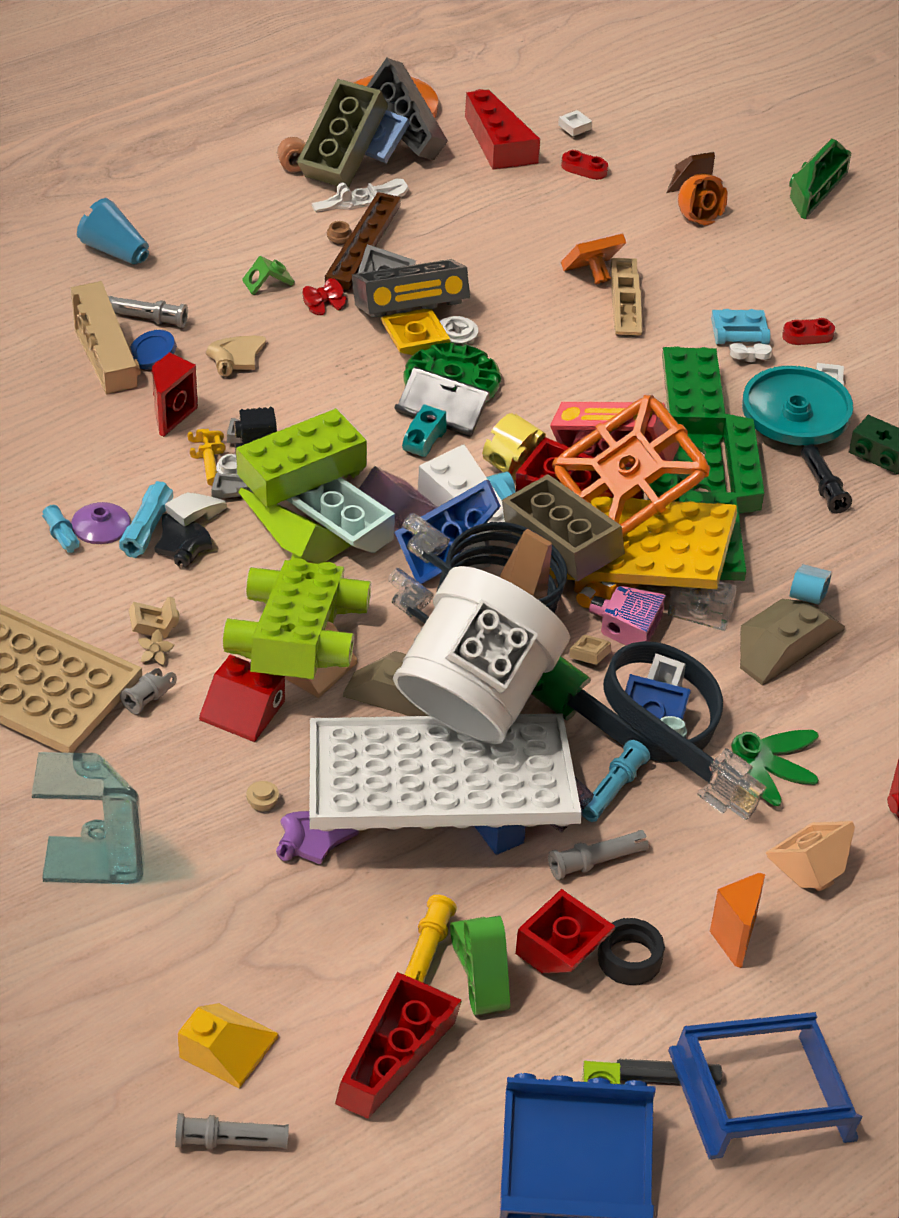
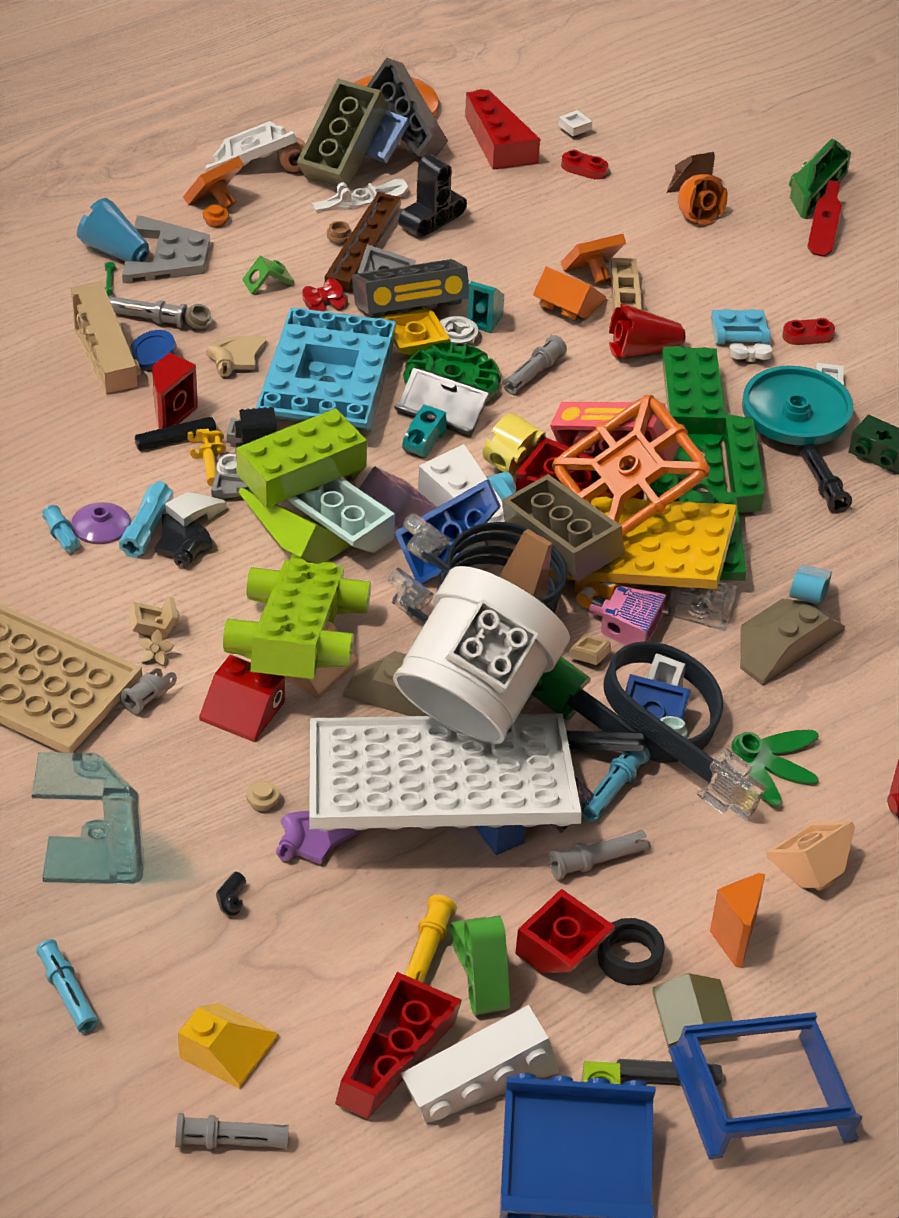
none -> medium azure pin [36,939,99,1033]
none -> green hinge [105,262,115,297]
none -> light grey wing [122,215,210,283]
none -> black axle [134,417,216,451]
none -> orange tile [183,156,244,209]
none -> dark tan plate [185,304,211,329]
none -> orange plate [203,205,228,227]
none -> white wing [206,121,297,171]
none -> black arm [216,871,246,916]
none -> medium azure slope [256,307,396,431]
none -> black beam [398,154,467,238]
none -> white wedge [401,1005,559,1124]
none -> teal slope [467,281,504,333]
none -> light grey pin [502,335,567,394]
none -> orange slope [533,266,606,320]
none -> black axle [566,730,648,752]
none -> red cone [609,304,686,358]
none -> slope [652,973,737,1049]
none -> red piece [807,180,842,256]

